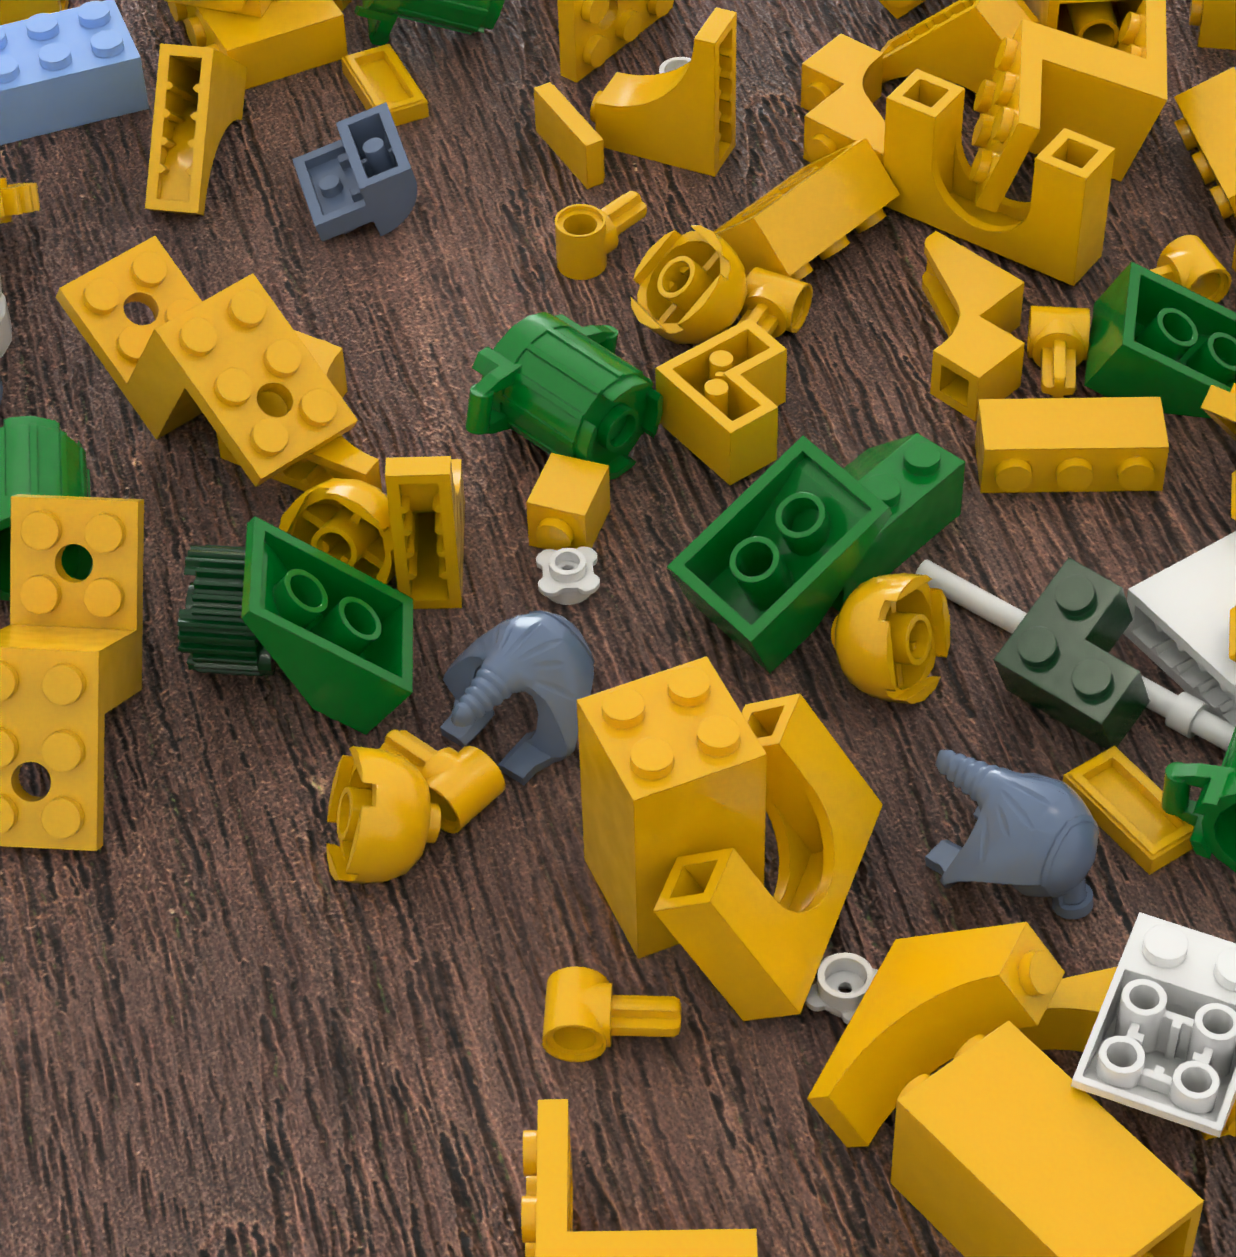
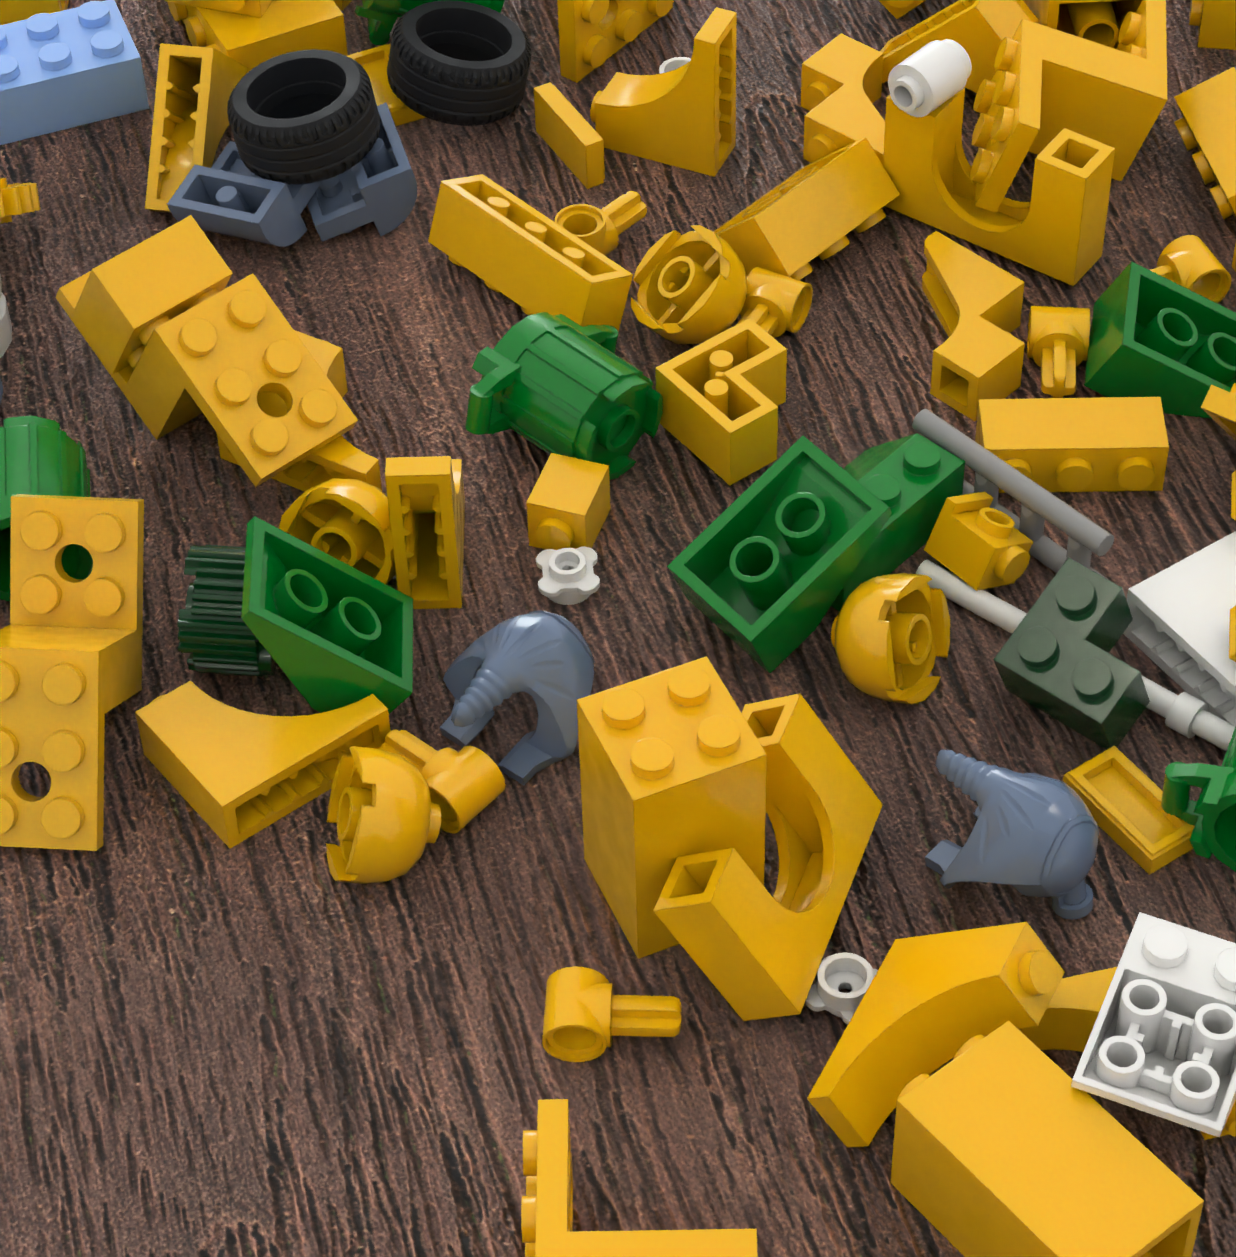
none -> yellow brick [71,215,233,375]
none -> yellow arch [135,680,391,849]
none -> sand blue brick [167,141,322,247]
none -> black tyre [227,49,380,185]
none -> black tyre [387,0,531,126]
none -> yellow brick [428,174,633,332]
none -> white brick [888,39,972,117]
none -> light grey bar [912,409,1114,580]
none -> yellow brick [924,491,1033,591]

